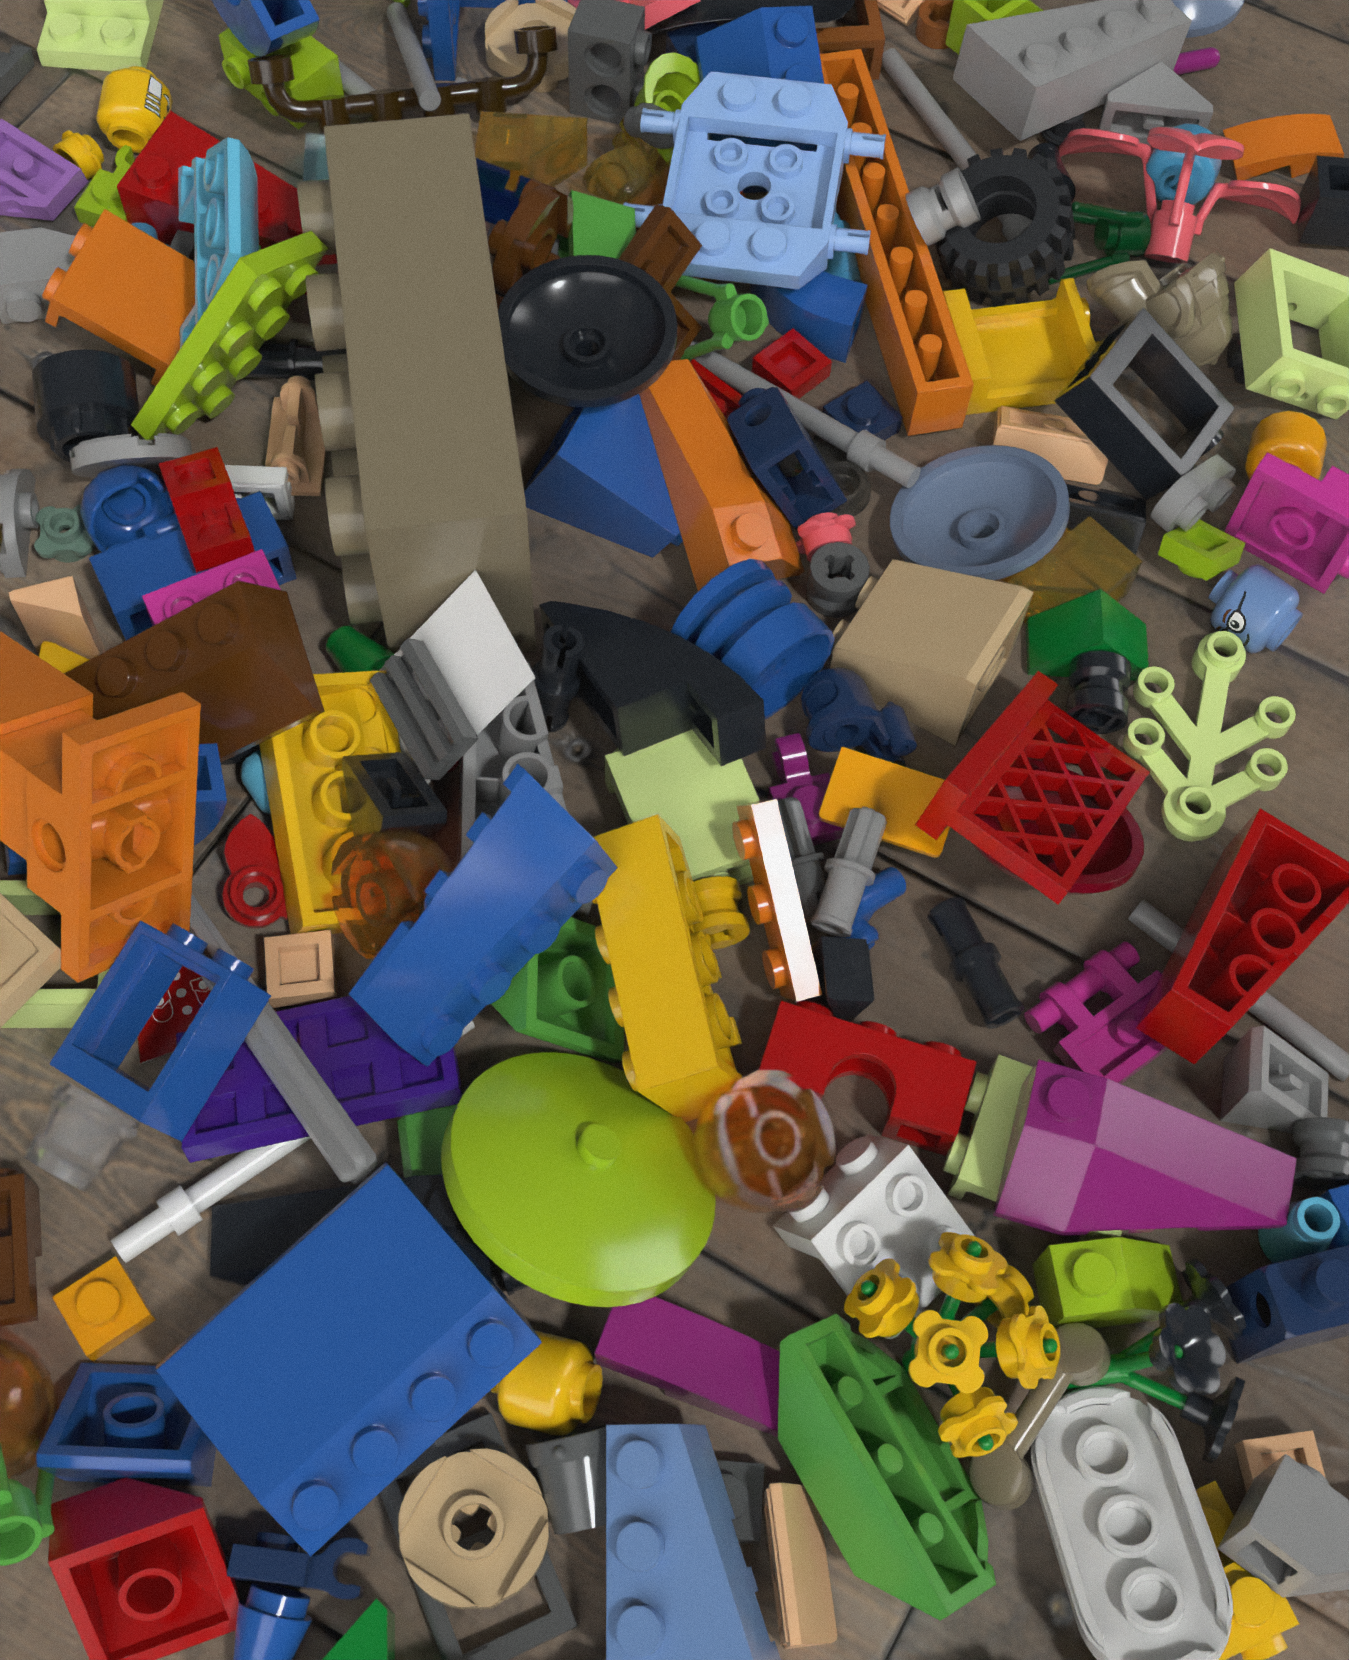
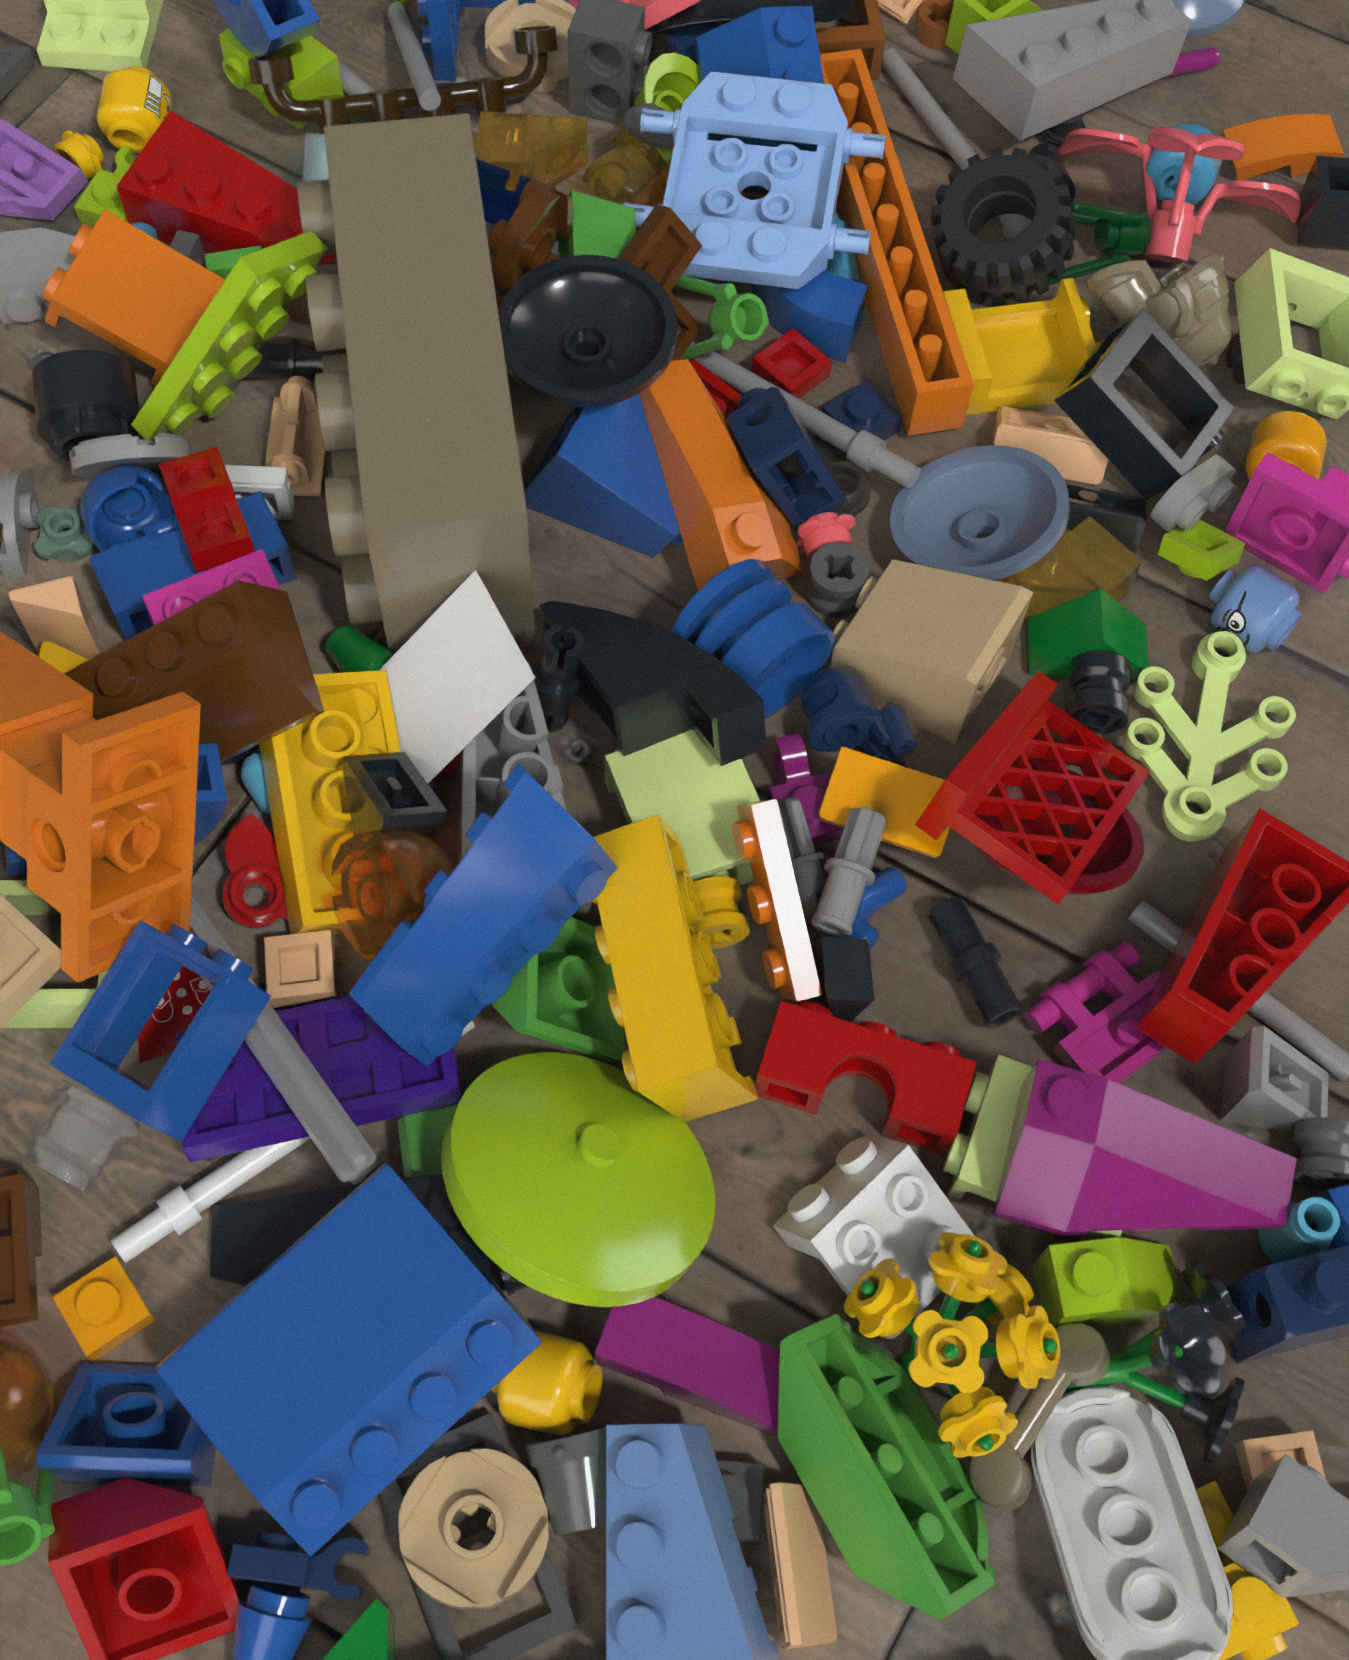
medium azure wedge [178,137,259,349] -> none
dark grey tile [370,638,479,780] -> none
clear orange cylinder [693,1070,836,1213] -> none
light grey wheel [905,167,981,246] -> none
light grey slope [1097,61,1213,146] -> none

